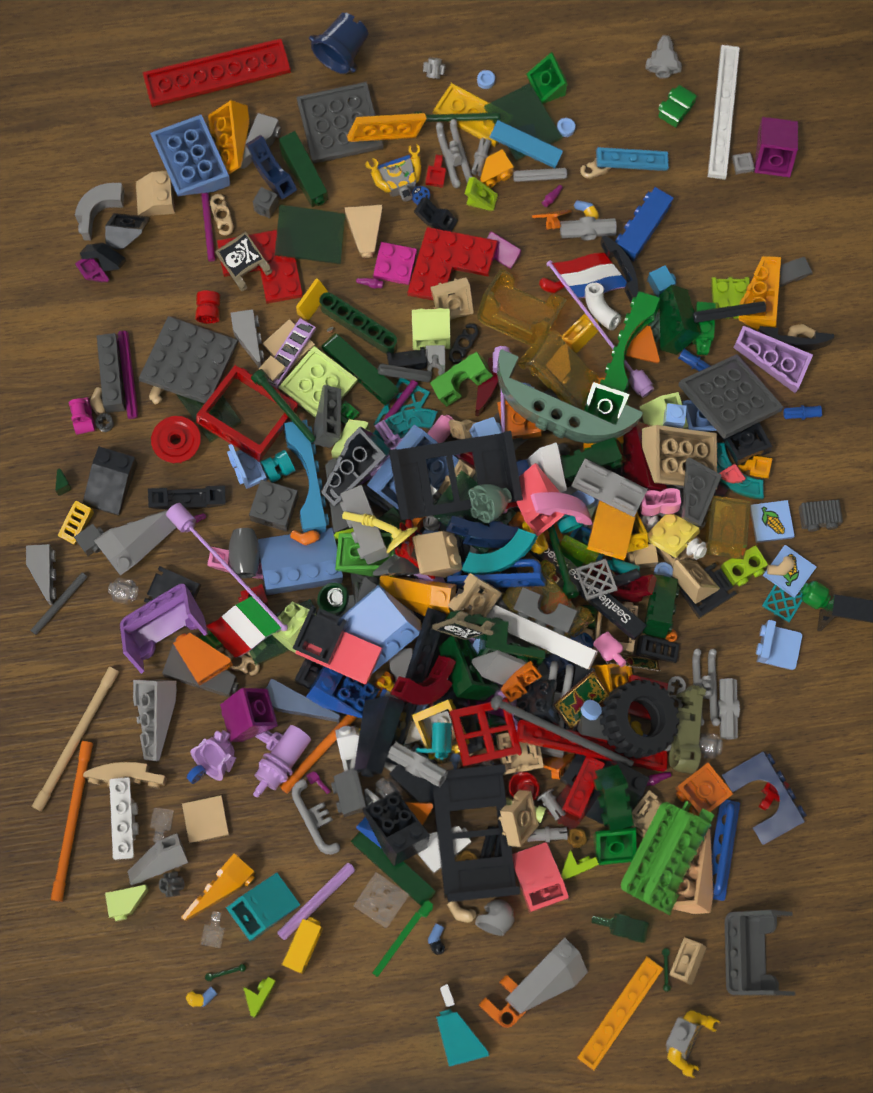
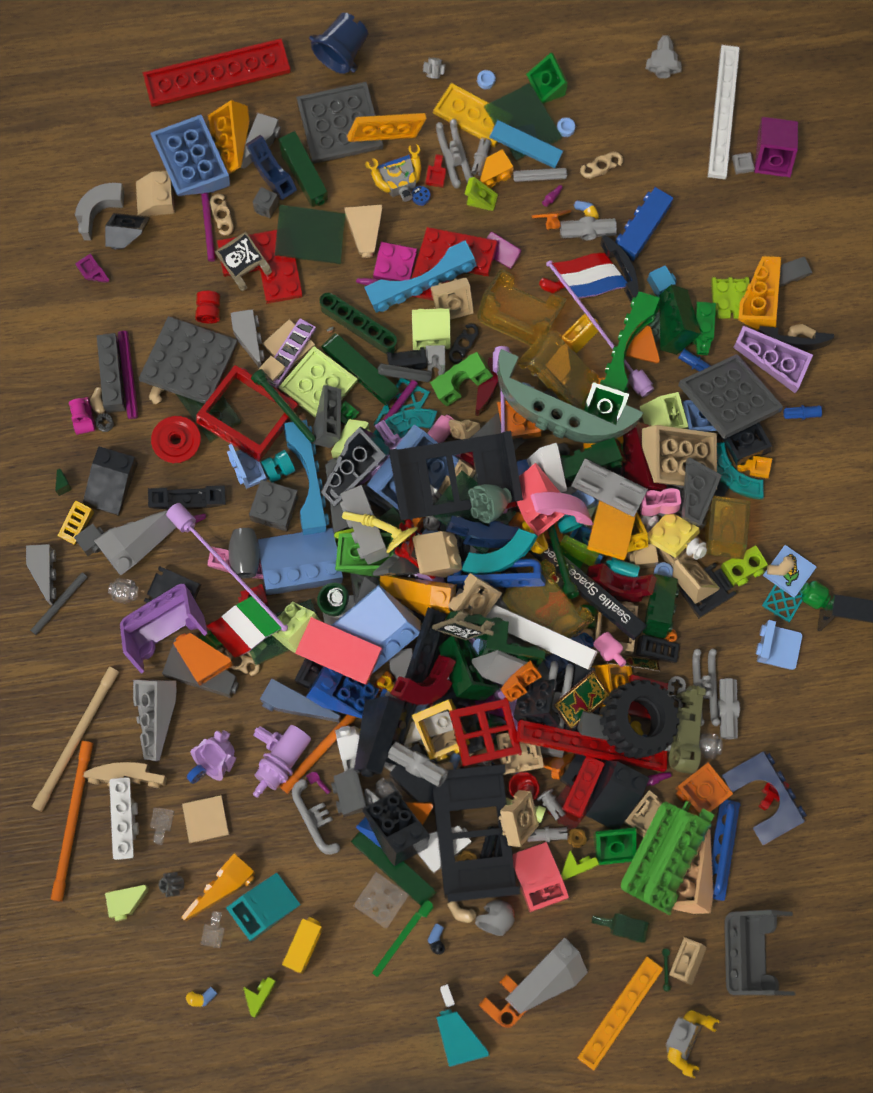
black slope [80,243,126,271] -> none
light grey slope [128,833,188,885] -> none
dark green hinge [205,964,246,981] -> none
magenta slope [220,688,278,742] -> none
lavender axle [278,863,355,940] -> none
orange arm [290,530,320,545] -> none
black container [292,605,348,665] -> none
yellow slope [296,279,328,320] -> none
dark green piece [414,111,501,124] -> none
black slope [414,197,458,232] -> none
teal piece [416,722,452,760] -> none
light blue brick [469,417,501,438] -> none
dark grey bar [491,695,633,768] -> none
dark grey arch [513,587,579,635] -> none
light grey window [575,559,617,600] -> none
light blue tile [581,700,602,720] -> none
white cylinder [585,283,621,330] -> none
dark green wedge [593,765,634,831] -> none
dark azure tile [596,147,669,171] -> none
black arm [604,568,641,586] -> none
green brick [658,85,697,128] -> none
light blue brick [663,403,687,429] -> none
black axle [693,301,766,323] -> none
coral tile [719,464,746,483] -> none
light blue tile [749,500,795,543] -> none
dark grey brick [799,499,843,532] -> none
none -> dark azure arch [364,240,477,313]

